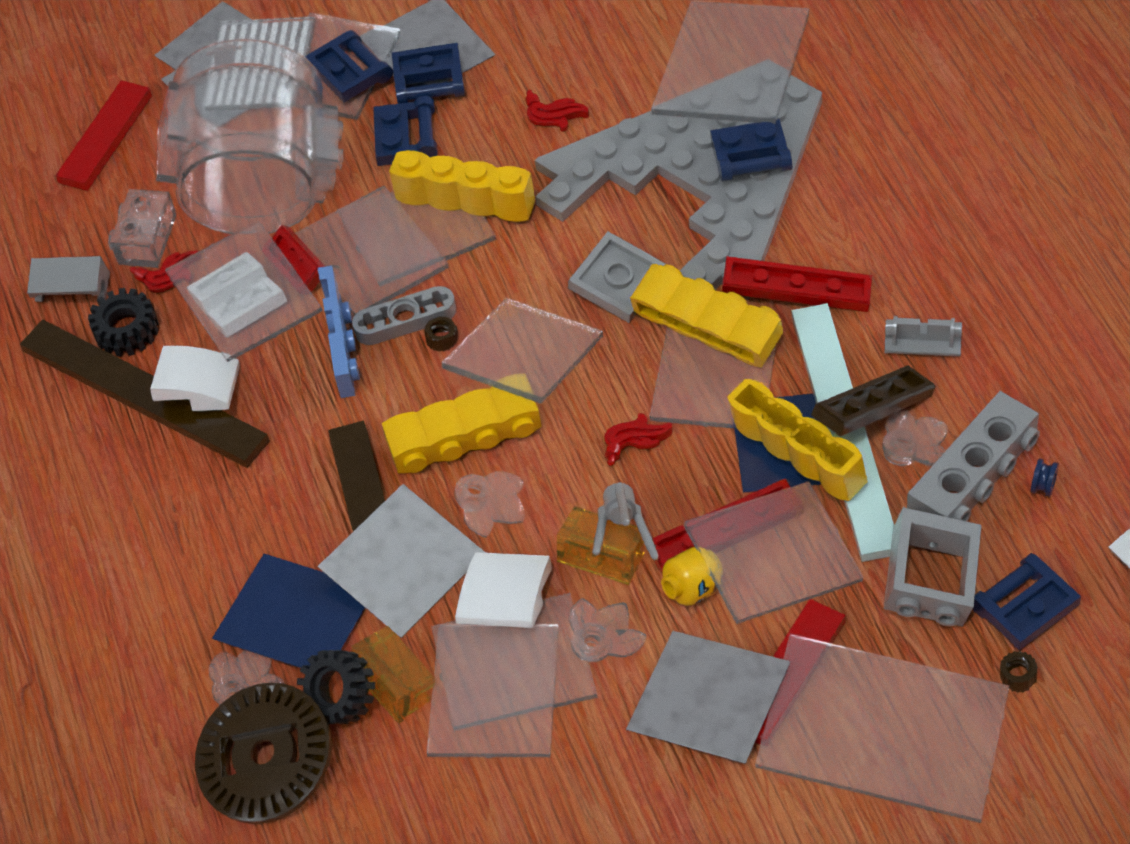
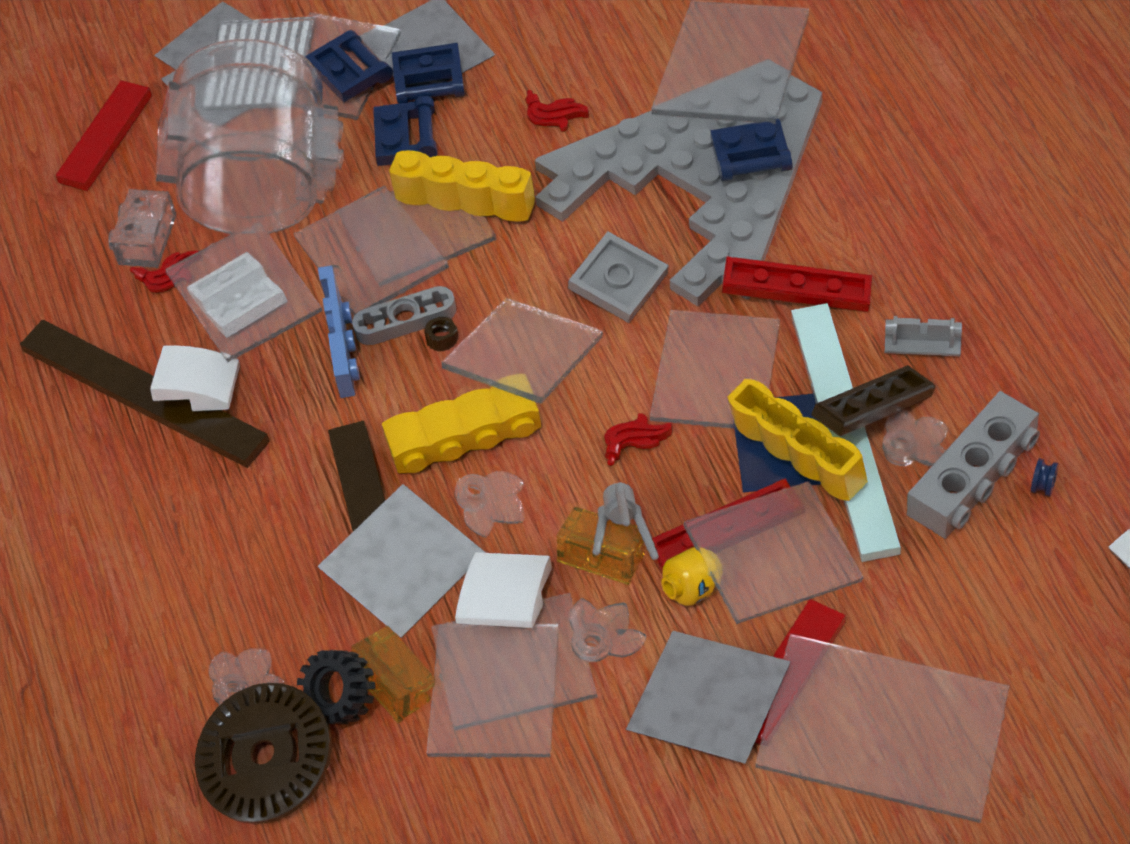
light grey hinge [27,256,110,302] -> none
black tyre [88,288,159,357] -> none
dark blue sticker [212,554,365,668] -> none
red plate [262,225,325,297] -> none
yellow brick [630,264,783,368] -> none
light grey window [883,507,981,627] -> none
dark blue plate [973,553,1081,651] -> none
dark brown axle [1000,651,1038,693] -> none

